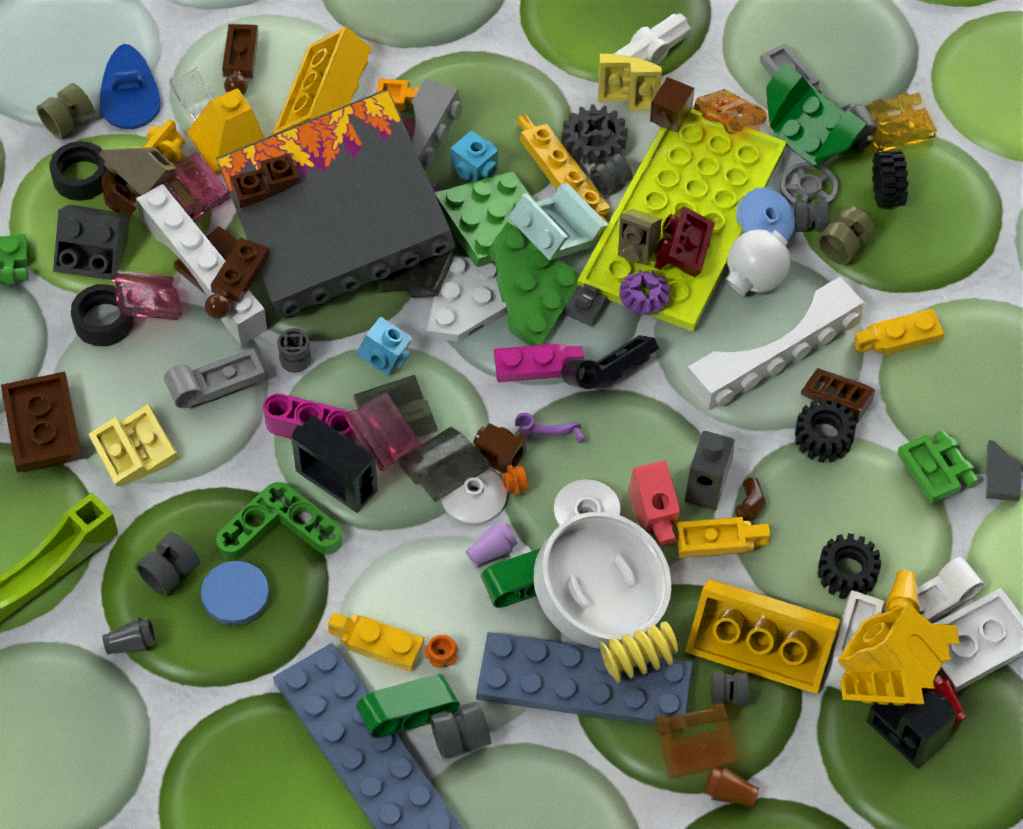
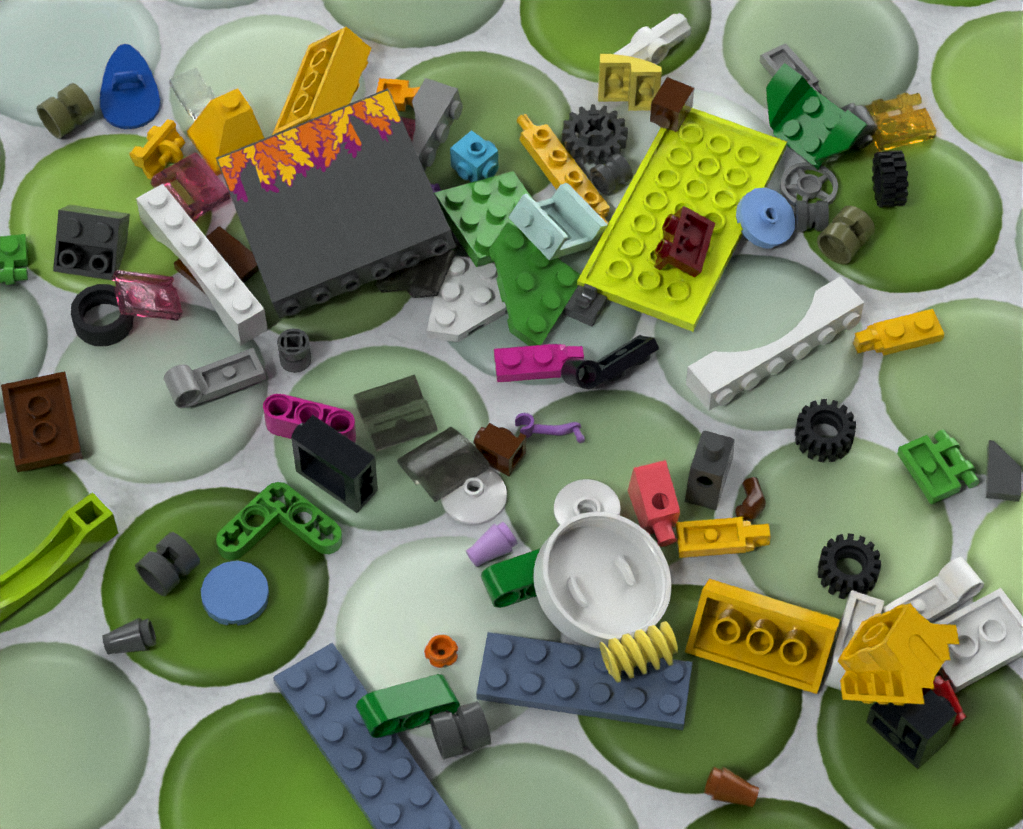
black tyre [49,141,107,201] -> none
light yellow slope [88,404,180,486] -> none
dark tan slope [99,147,177,196] -> none
reddish brown plate [101,169,137,217] -> none
reddish brown plate [205,237,269,319] -> none
reddish brown plate [222,24,259,95] -> none
reddish brown slope [230,154,300,208] -> none
yellow hinge [327,613,424,672] -> none
clear pink plate [345,392,422,471] -> none
medium azure brick [355,317,412,376] -> none
orange plate [502,464,528,496] -> none
dark tan slope [618,209,662,265] -> none
medium lavender gear [619,269,670,315] -> none
clear orange plate [654,702,739,779] -> none
clear orange plate [693,89,767,135] -> none
dark grey wheel [711,671,748,707] -> none
white brick [725,230,791,296] -> none
reddish brown slope [801,368,876,424] -> none
yellow cone [885,570,920,612] -> none

